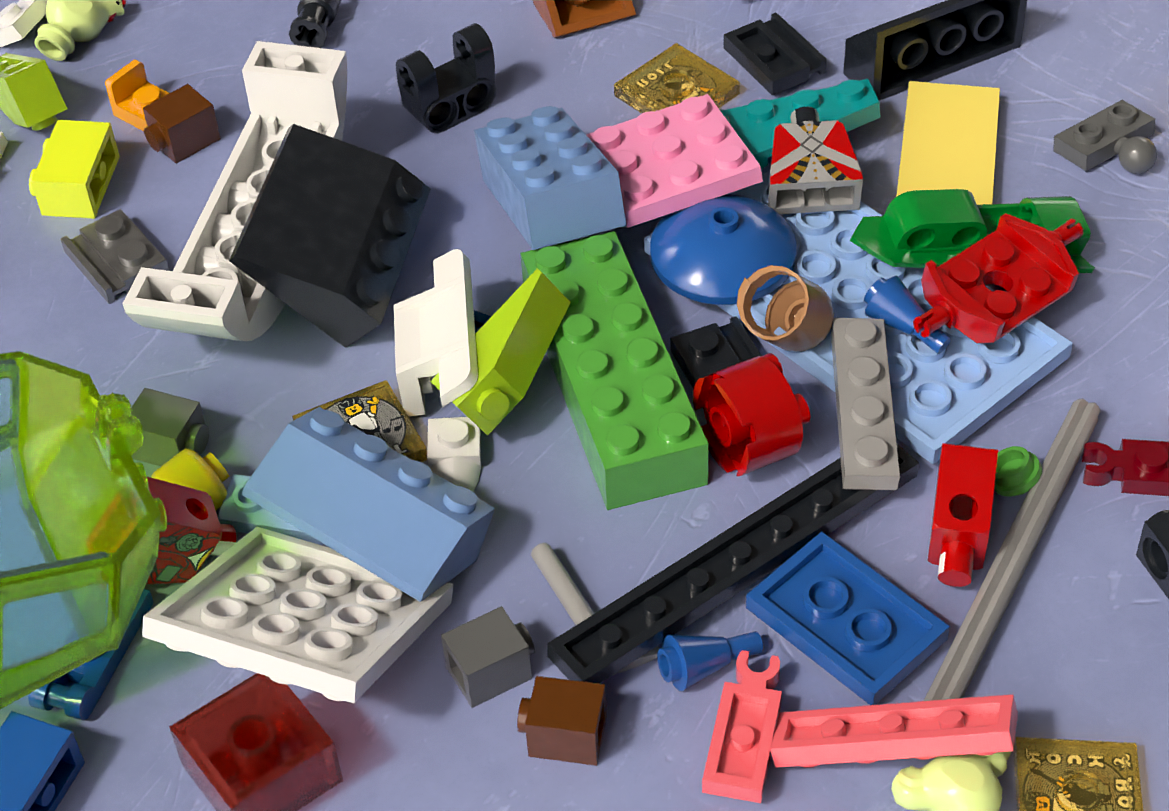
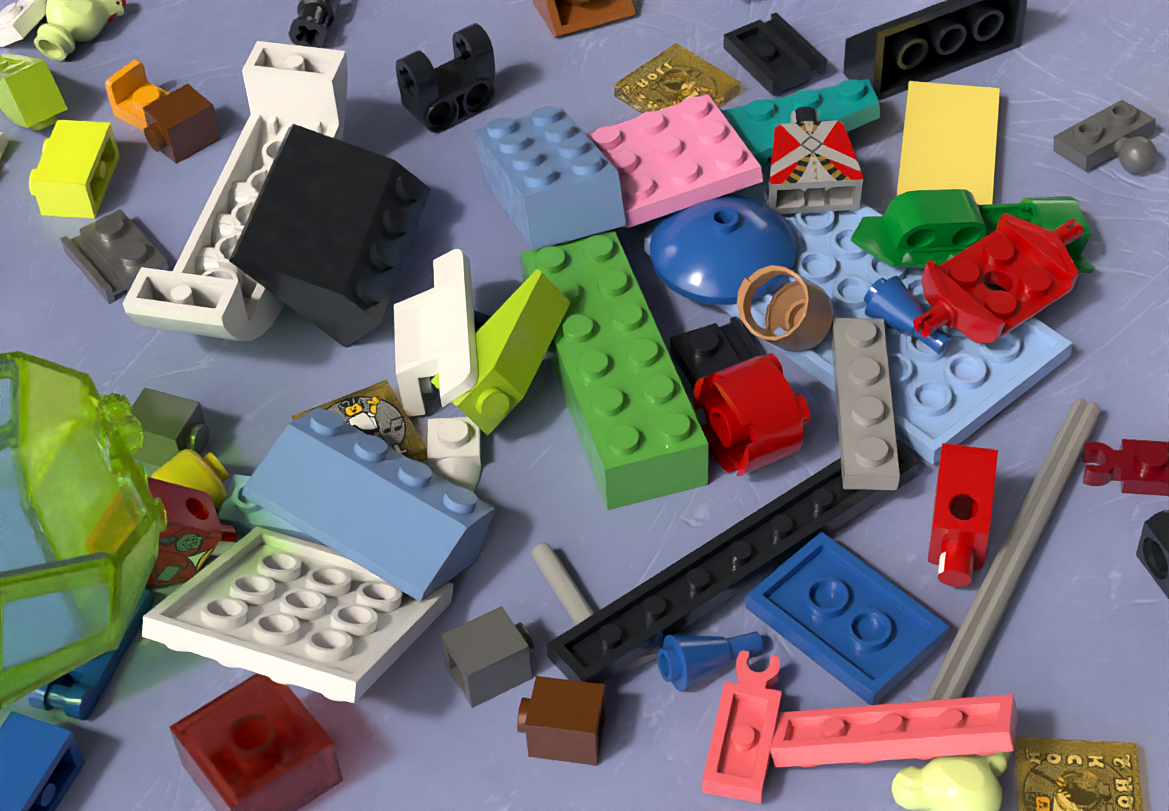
bright green plate [994,446,1042,497] -> none

